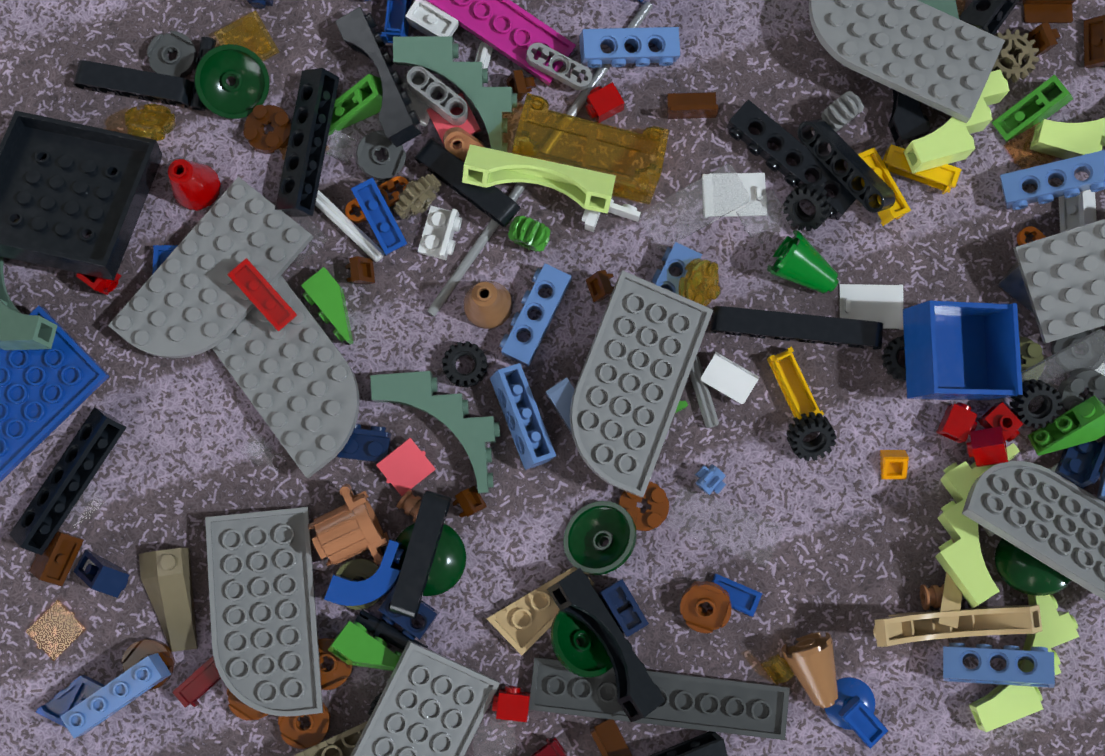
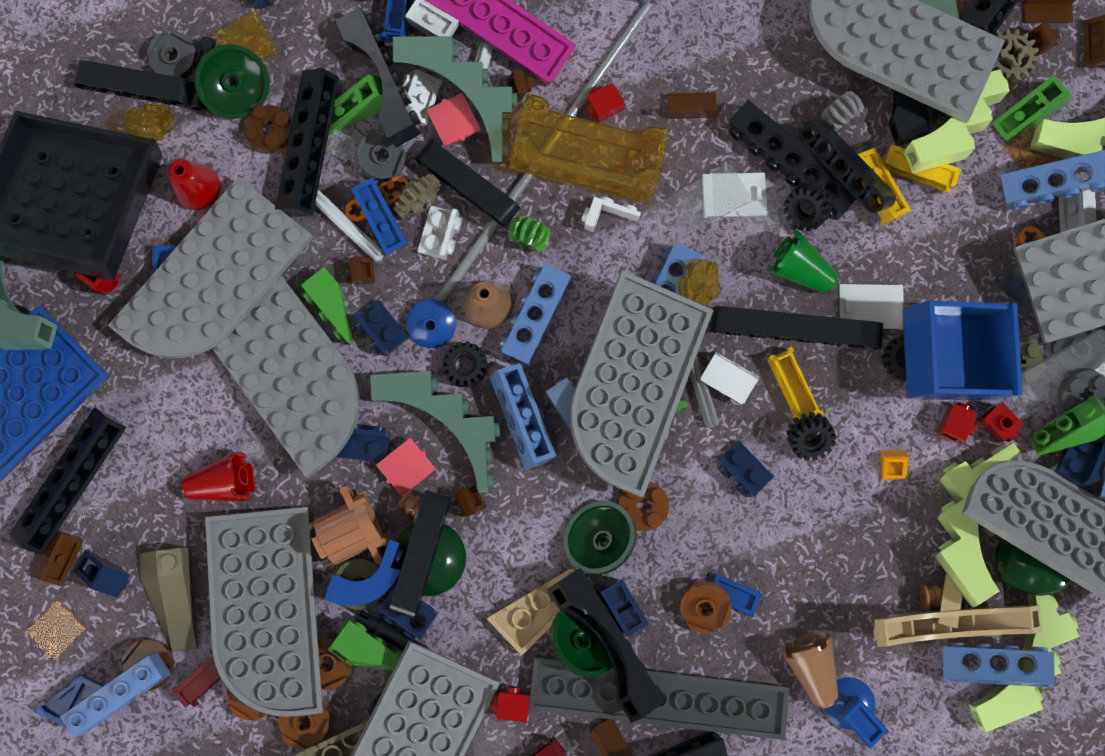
red plate [227,258,297,332] -> none
light grey beam [407,66,468,126] -> none
nougat plate [443,127,486,162] -> none
yellowish green arch [462,144,616,214] -> none
light grey beam [526,43,592,91] -> none
medium blue brick [579,27,680,68] -> none
reddish brown tile [586,270,615,302] -> none
medium blue gear [695,464,726,495] -> none
clear yellow plate [760,654,795,685] -> none
red brick [967,426,1009,467] -> none
black tyre [1010,379,1063,428] -> none
none -> red cone [181,451,255,502]
none -> dark blue bracket [353,299,409,356]
none -> blue dish [407,299,456,348]
none -> dark blue bracket [717,441,774,498]

